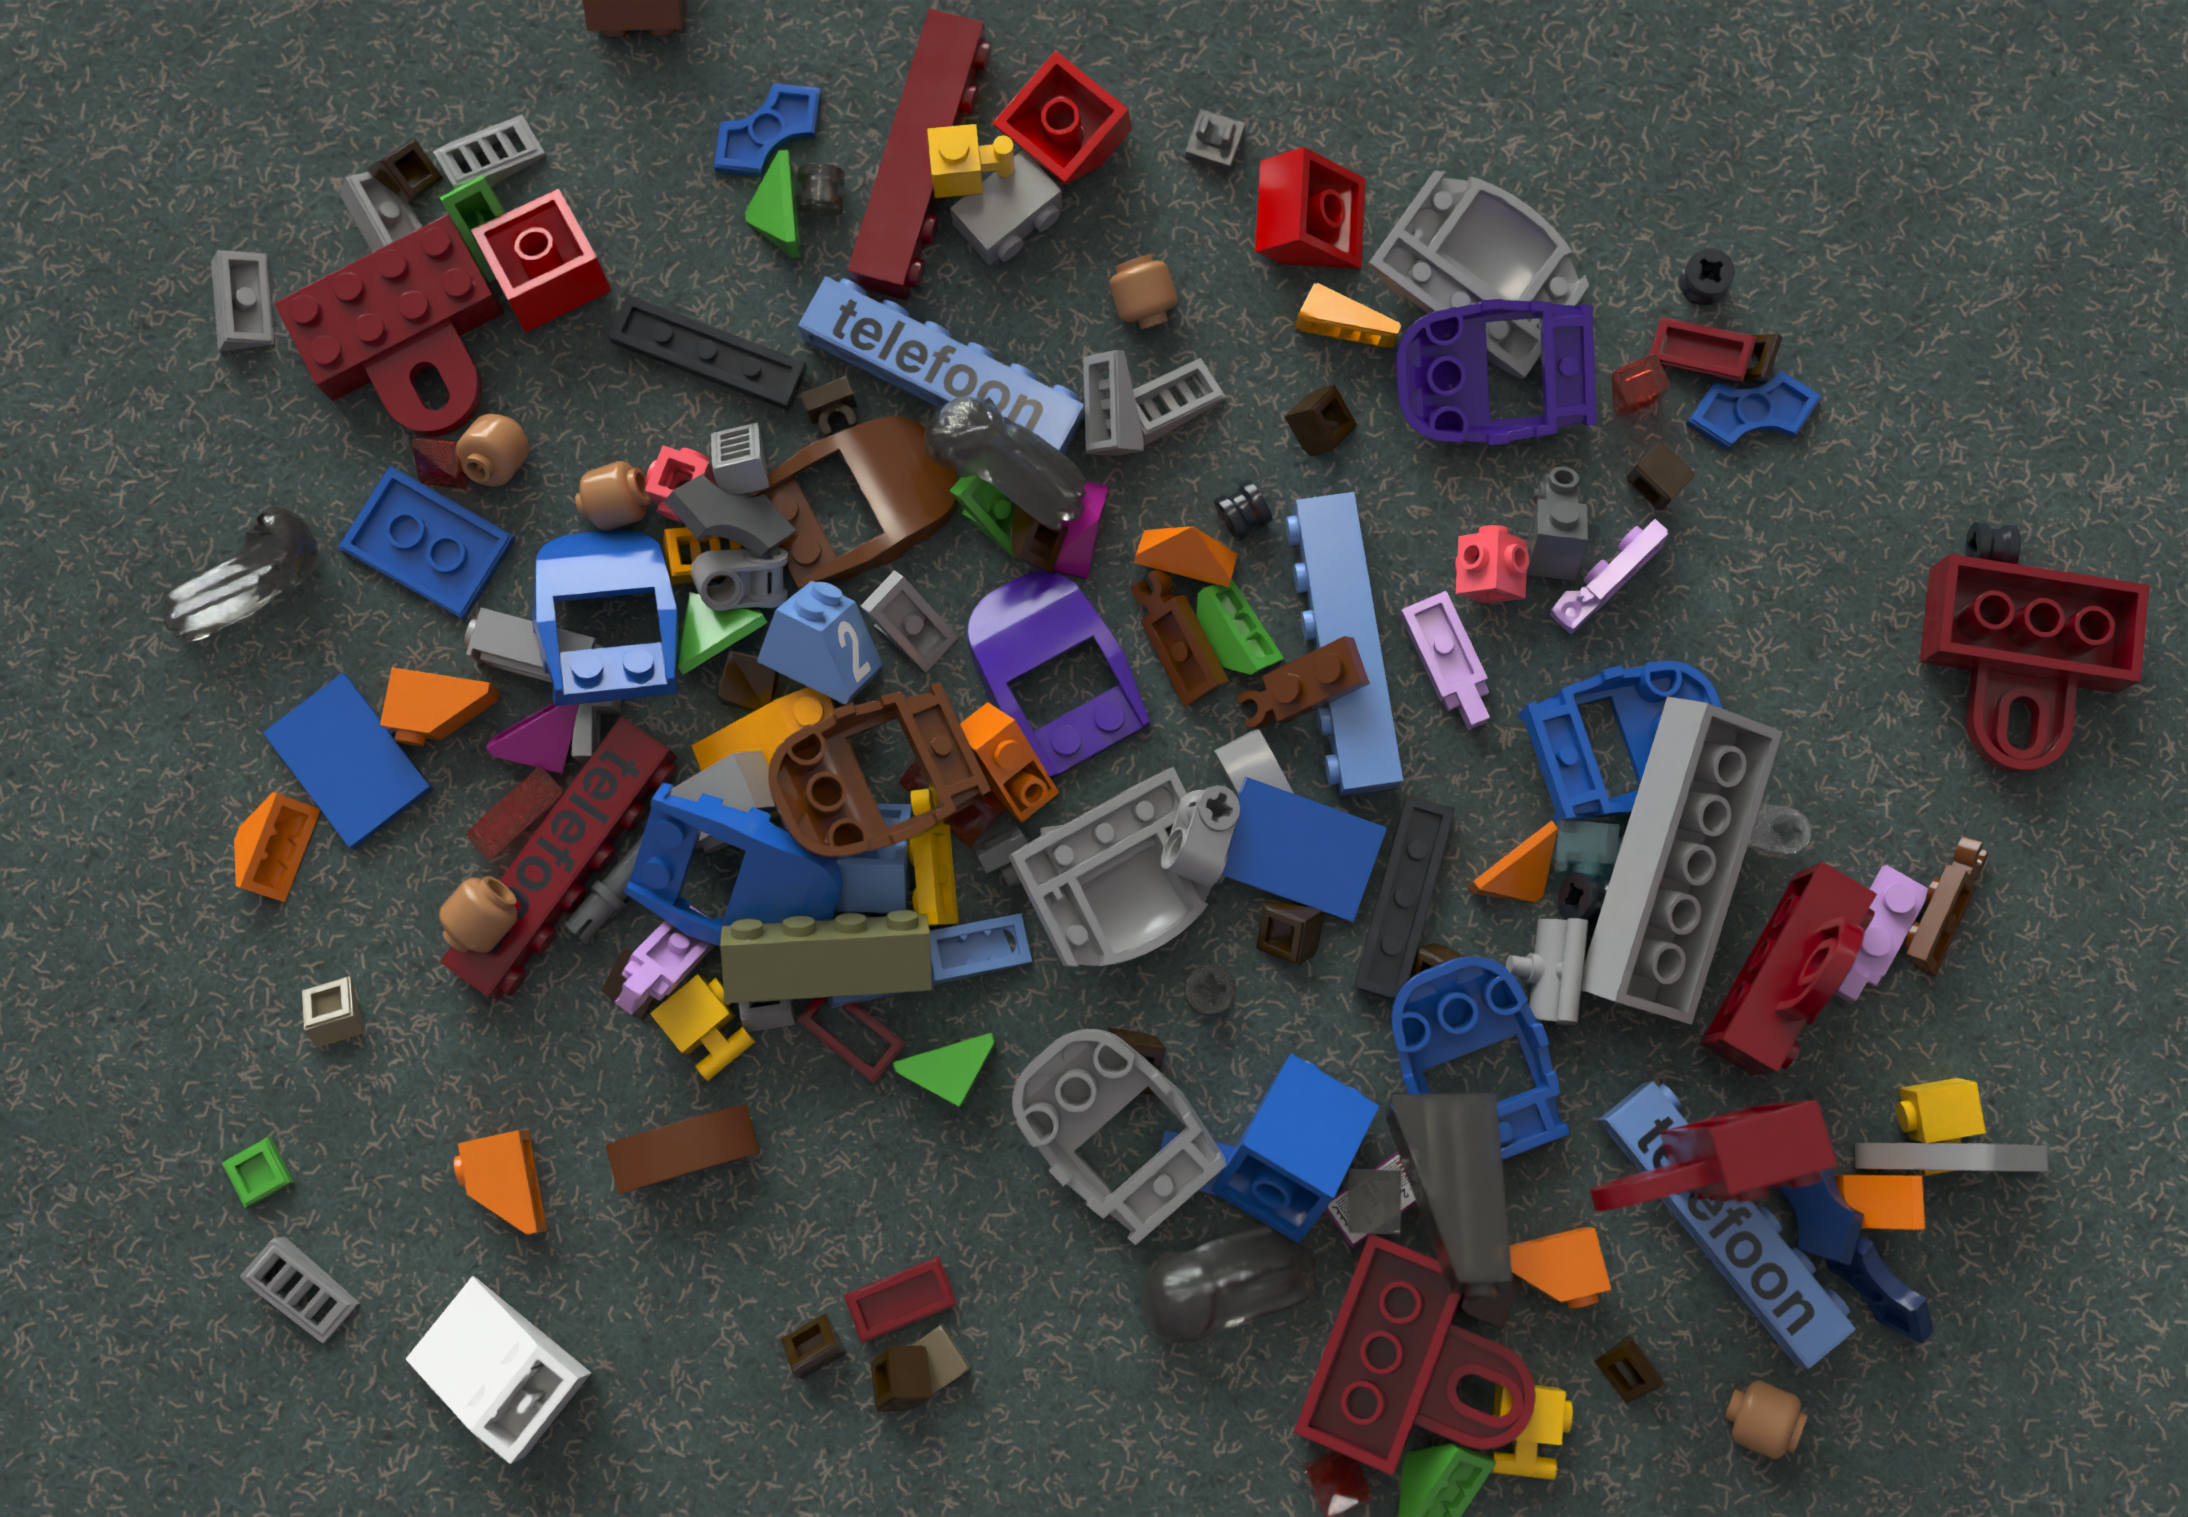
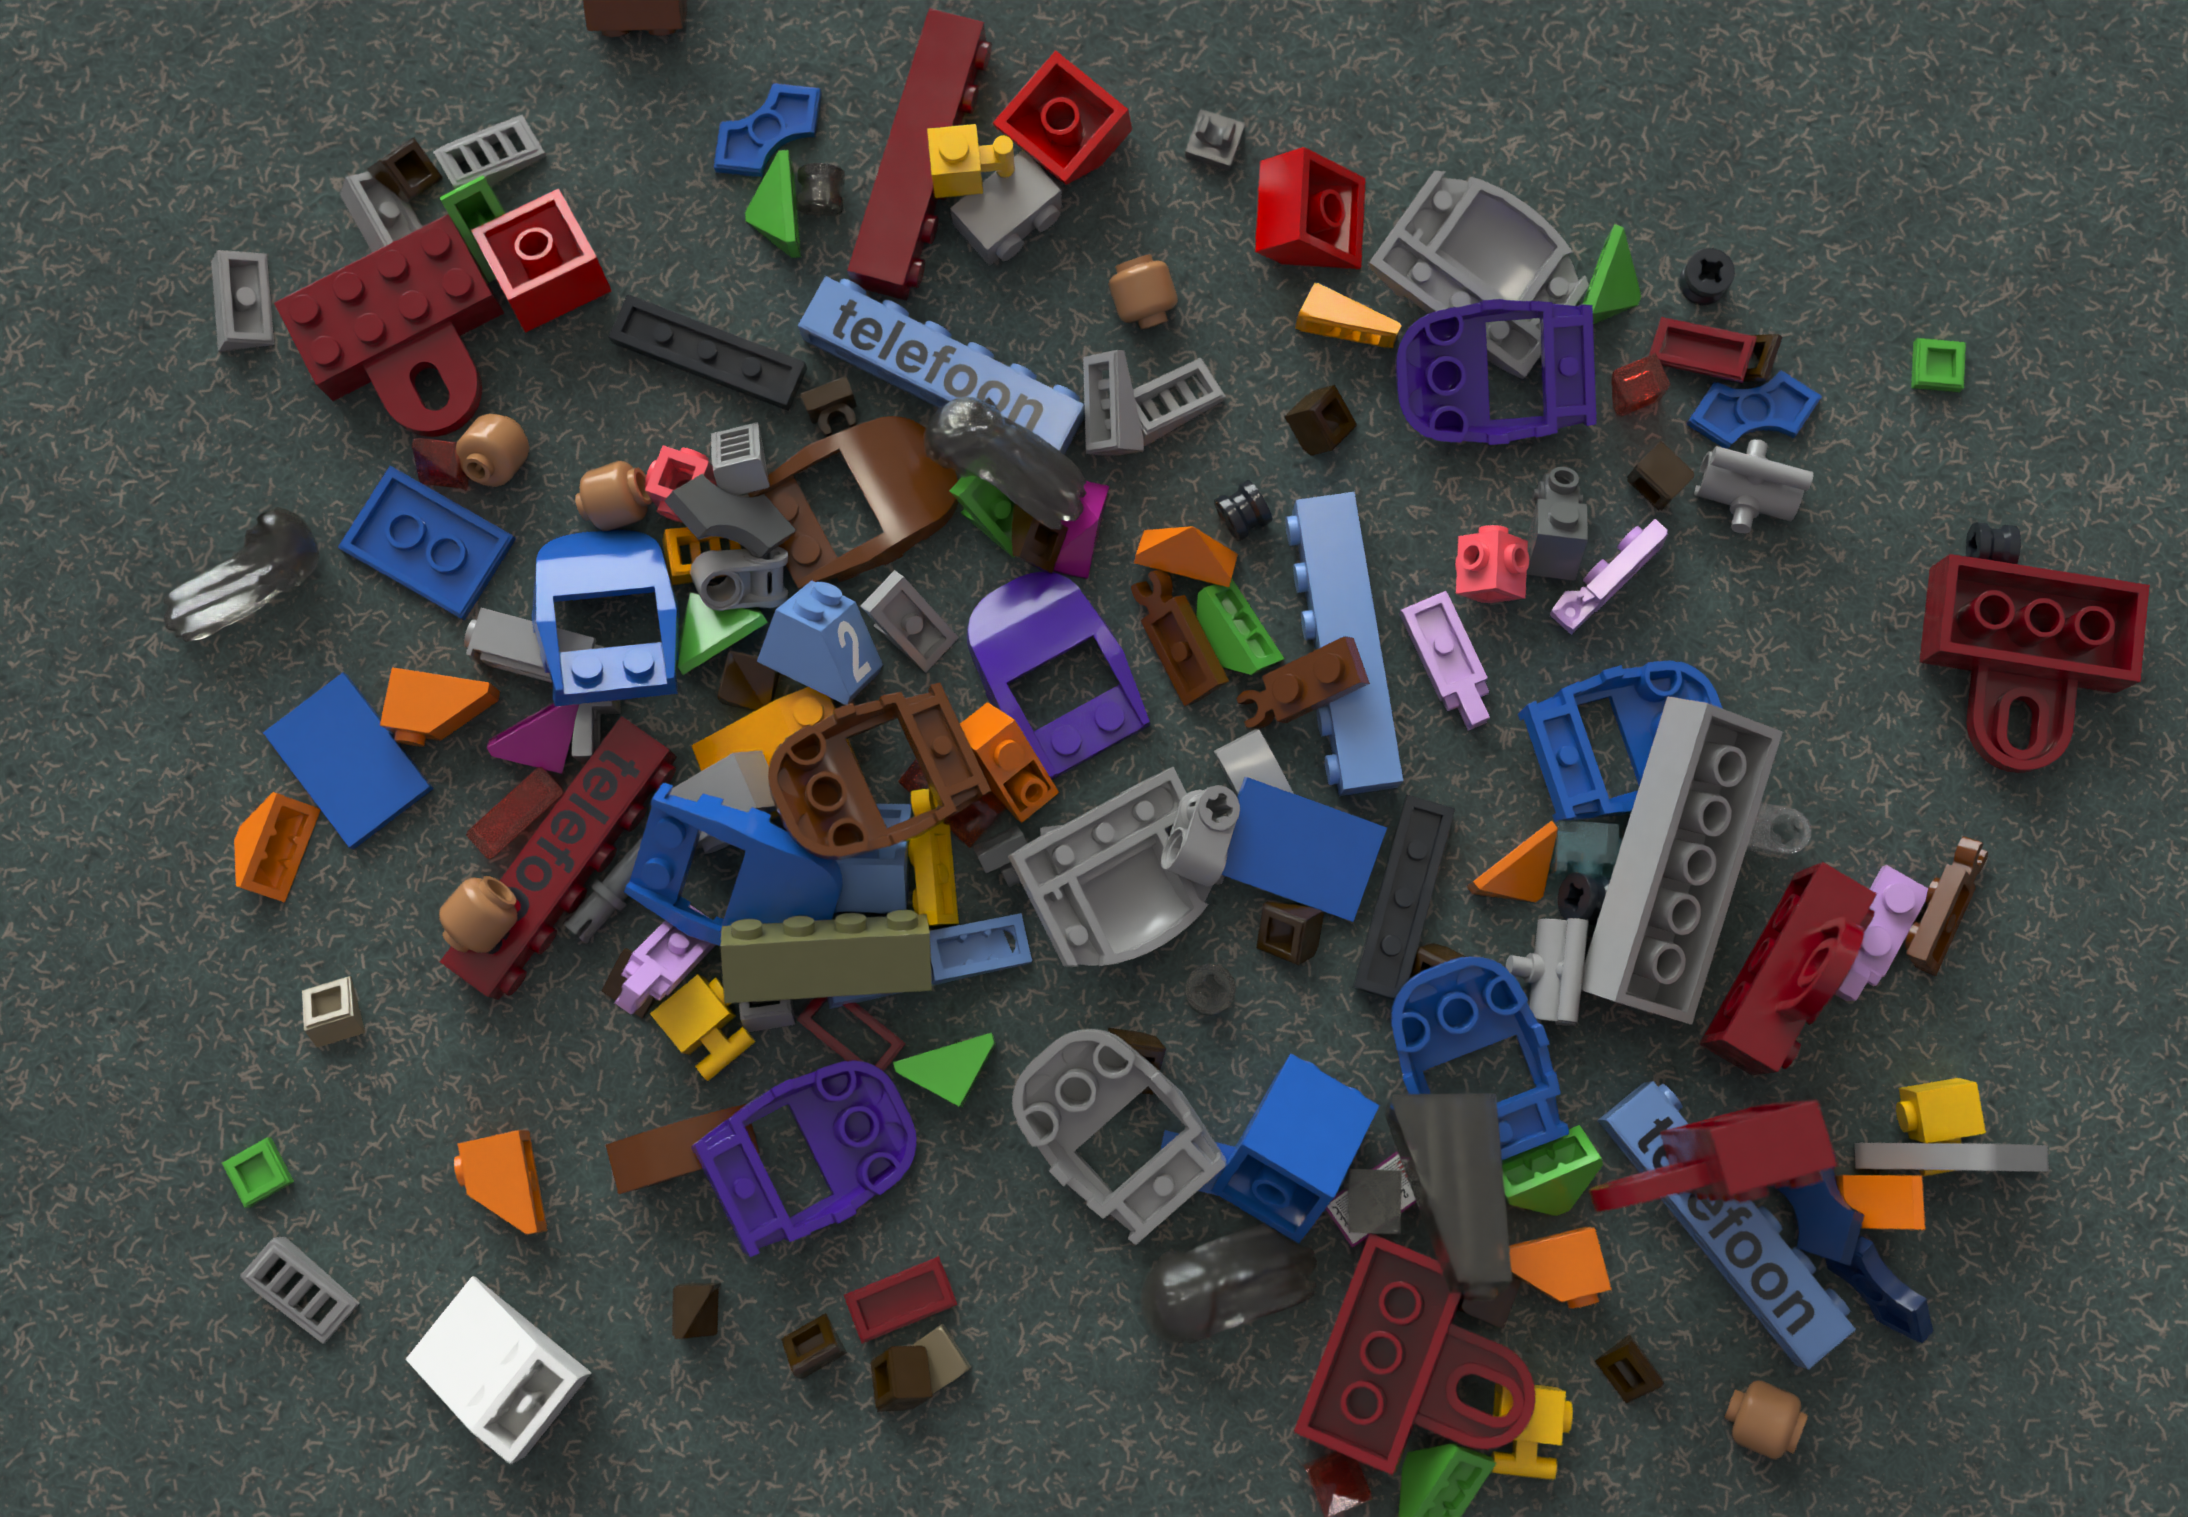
none -> dark brown slope [672,1283,721,1339]
none -> dark purple slope [691,1060,916,1257]
none -> bright green slope [1488,1125,1603,1216]
none -> bright green slope [1583,224,1641,324]
none -> light grey pin [1694,440,1813,533]
none -> bright green tile [1912,338,1966,392]

